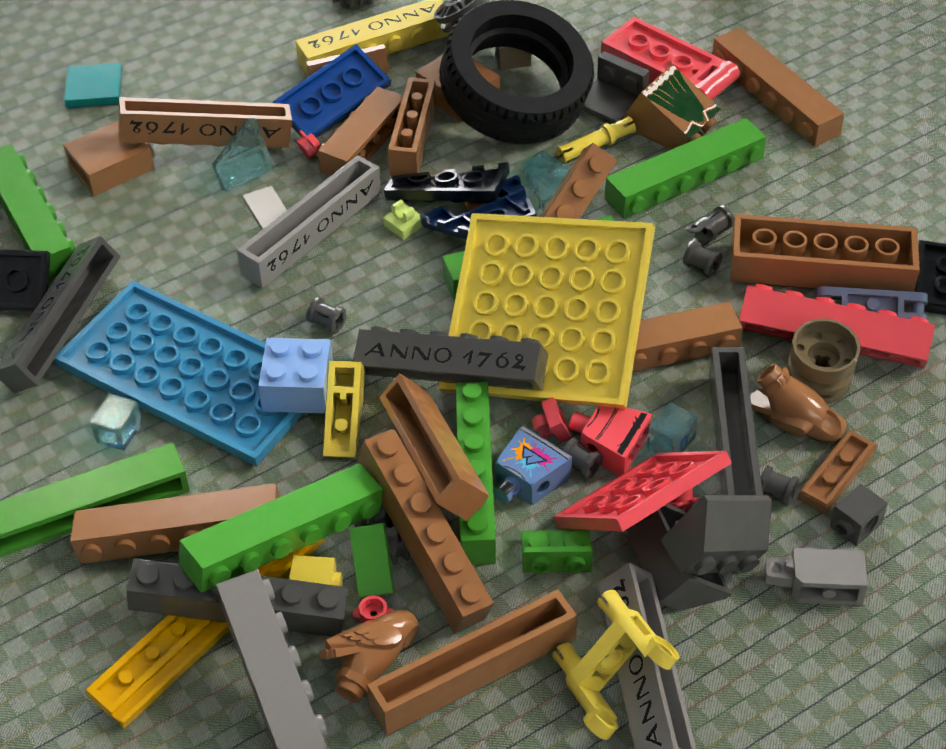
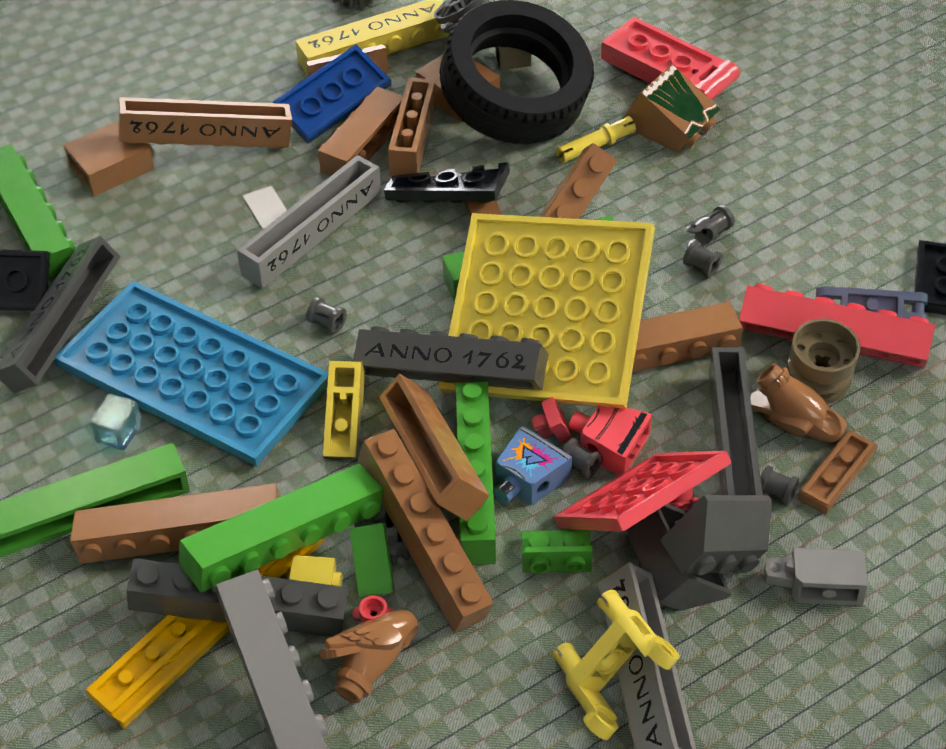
teal tile [64,63,123,108] -> none
clear light blue wing [212,117,274,191] -> none
light blue brick [258,338,333,413] -> none
coral plate [296,130,321,159] -> none
medium nougat brick [367,589,577,735] -> none
yellowish green tile [383,200,423,240] -> none
dark blue wing [419,175,537,240] -> none
clear light blue wing [522,150,570,211] -> none
dark grey bracket [582,51,649,123] -> none
bright green brick [605,118,766,219] -> none
clear light blue brick [647,402,698,453] -> none
medium nougat brick [712,28,845,147] -> none
medium nougat brick [730,214,920,292] -> none
dark grey brick [830,483,888,546] -> none

